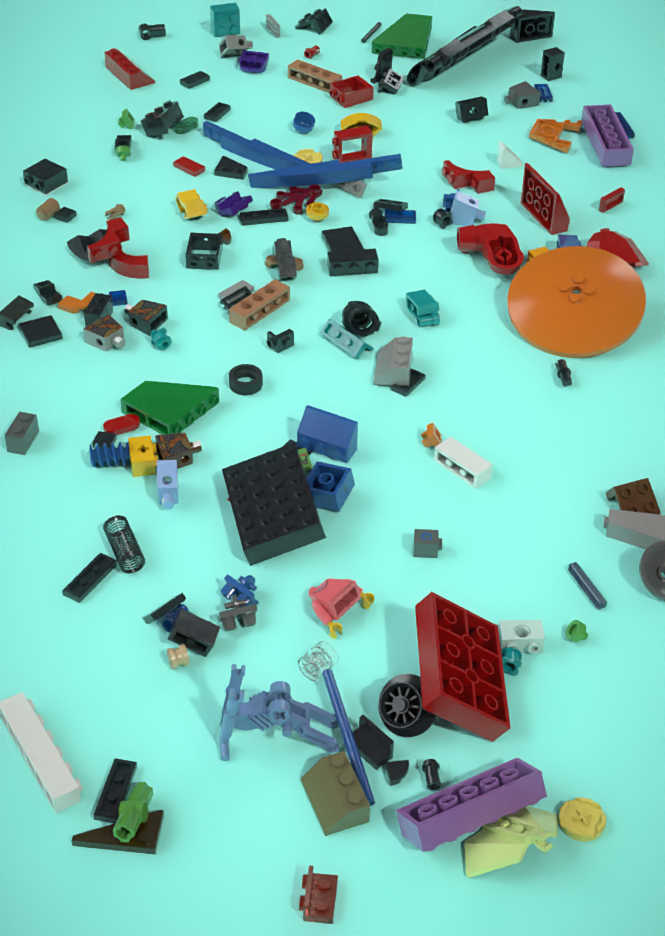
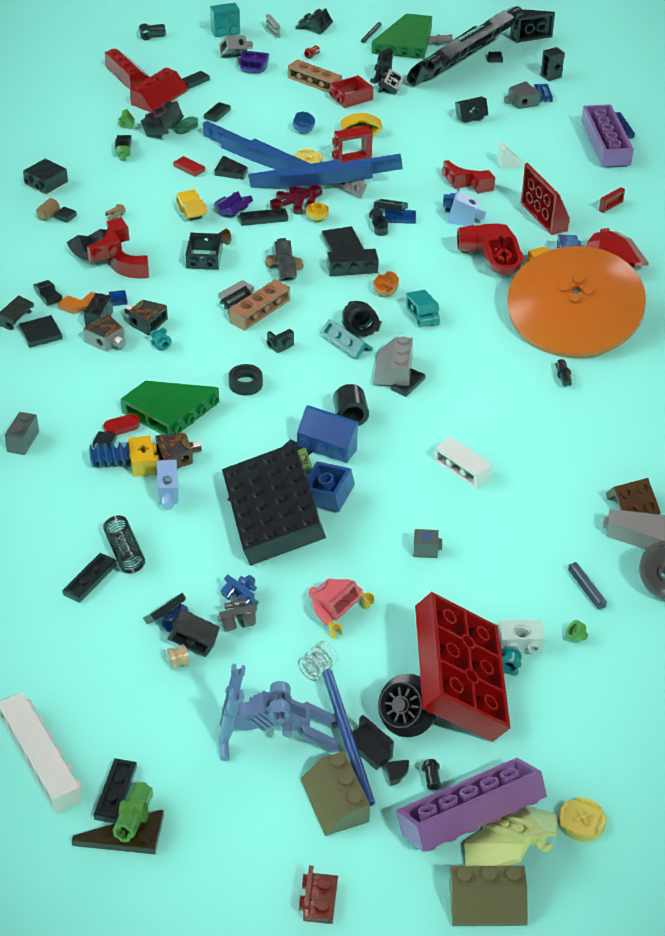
orange tile [421,422,442,447] -> none
black brick [433,208,453,229] -> none
orange wing [529,119,583,153] -> none
none -> red slope [130,67,189,112]
none -> black piece [333,384,369,426]
none -> orange hair [373,271,399,296]
none -> light grey pin [428,34,453,45]
none -> olive slope [449,865,528,926]
none -> black tile [488,51,503,63]

